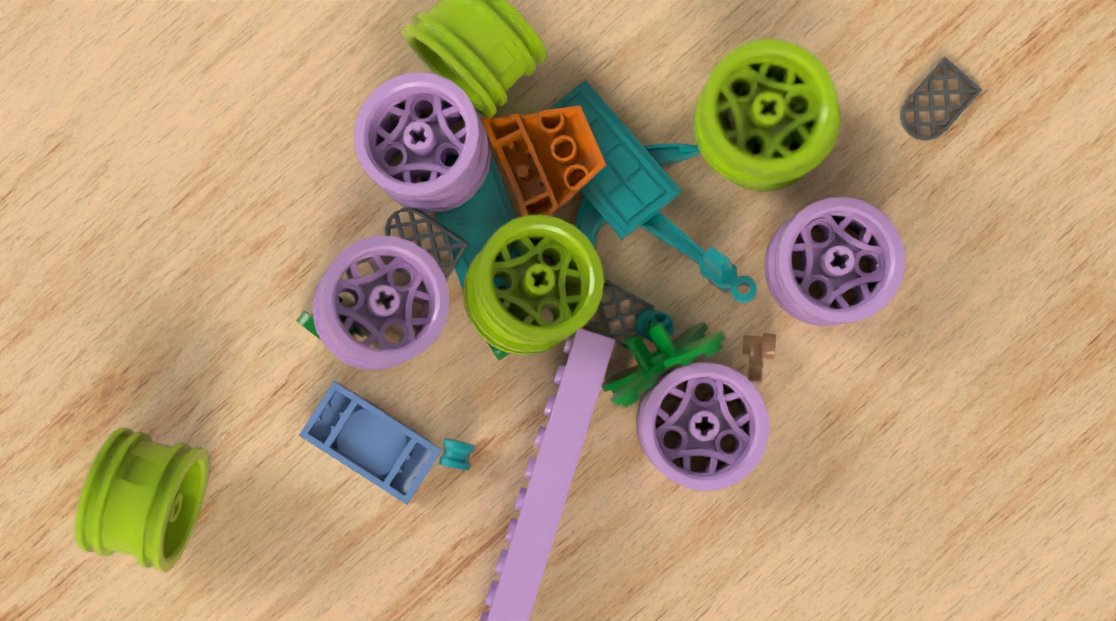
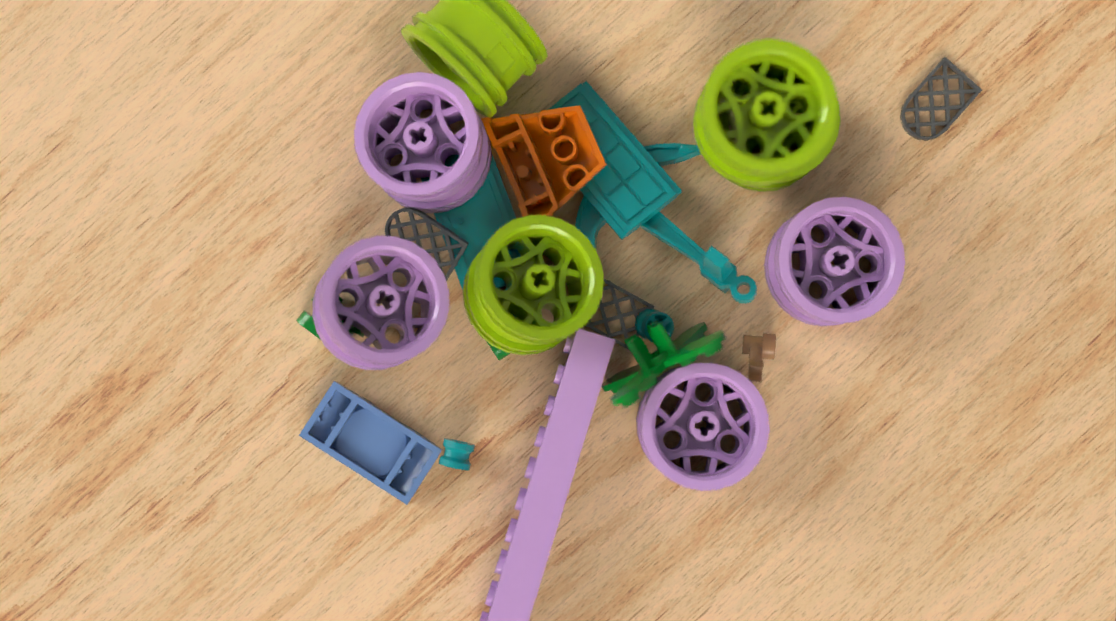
lime wheel [75,427,209,572] -> none

